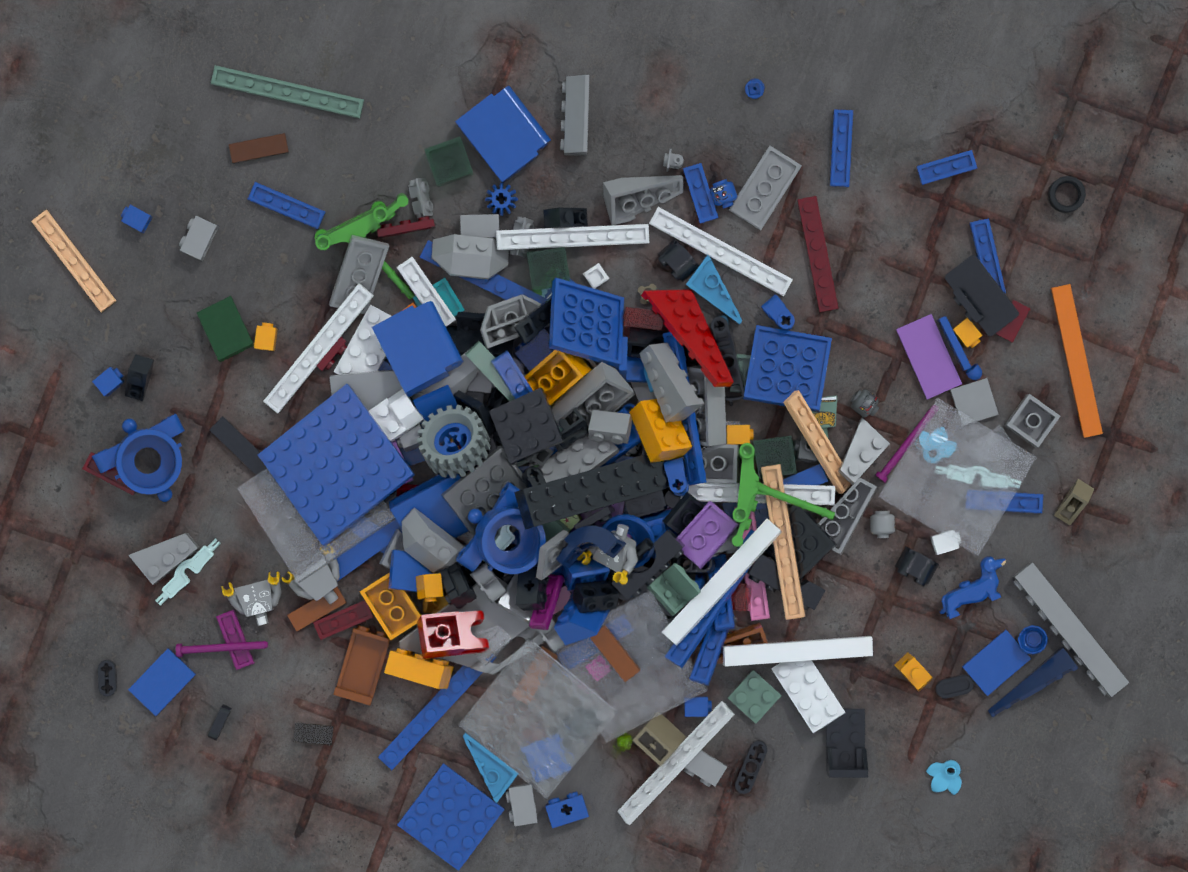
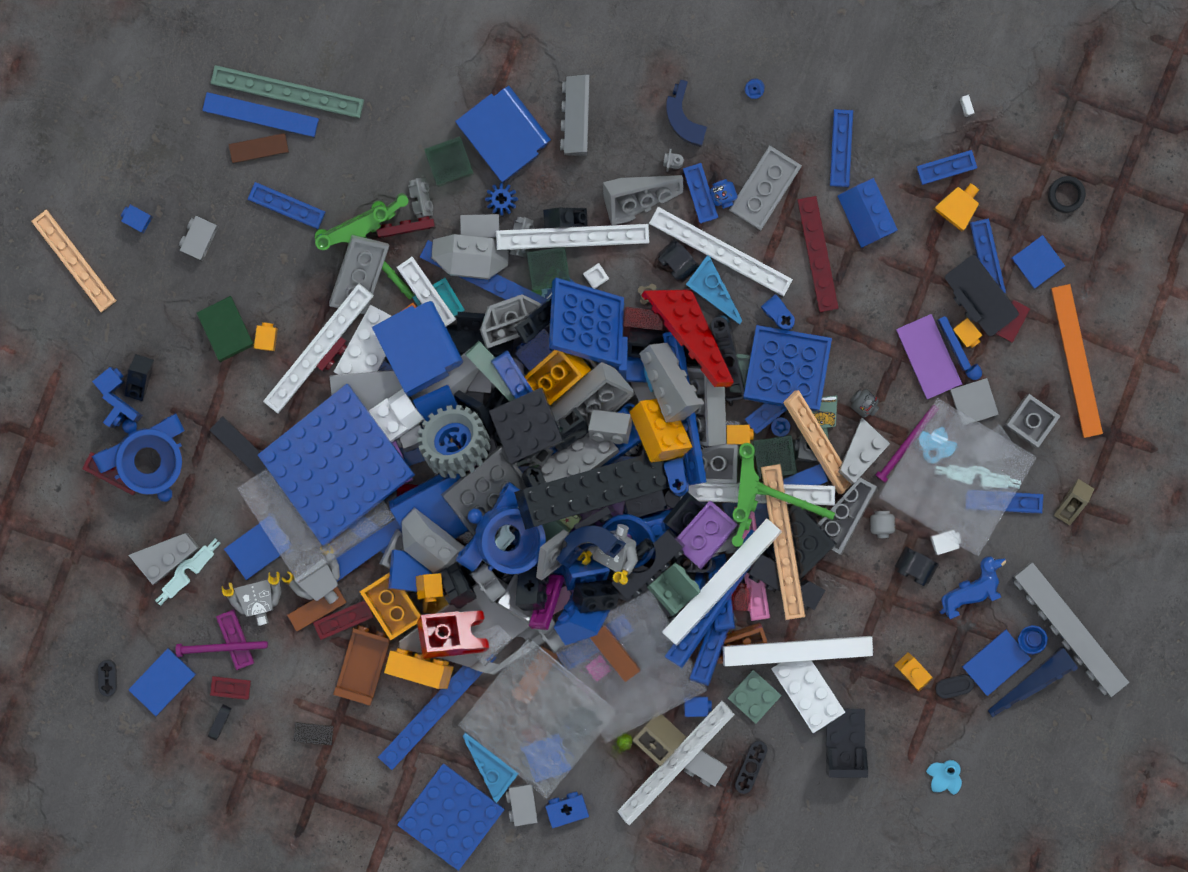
none -> blue bracket [102,392,143,428]
none -> blue tile [202,92,319,138]
none -> dark red plate [210,676,251,700]
none -> blue tile [224,515,293,580]
none -> dark blue arch [666,79,707,147]
none -> blue plate [744,403,787,434]
none -> blue tile [771,417,790,437]
none -> blue slope [837,178,898,248]
none -> light orange torso [934,183,979,232]
none -> white tile [960,95,974,117]
none -> blue tile [1011,235,1065,289]

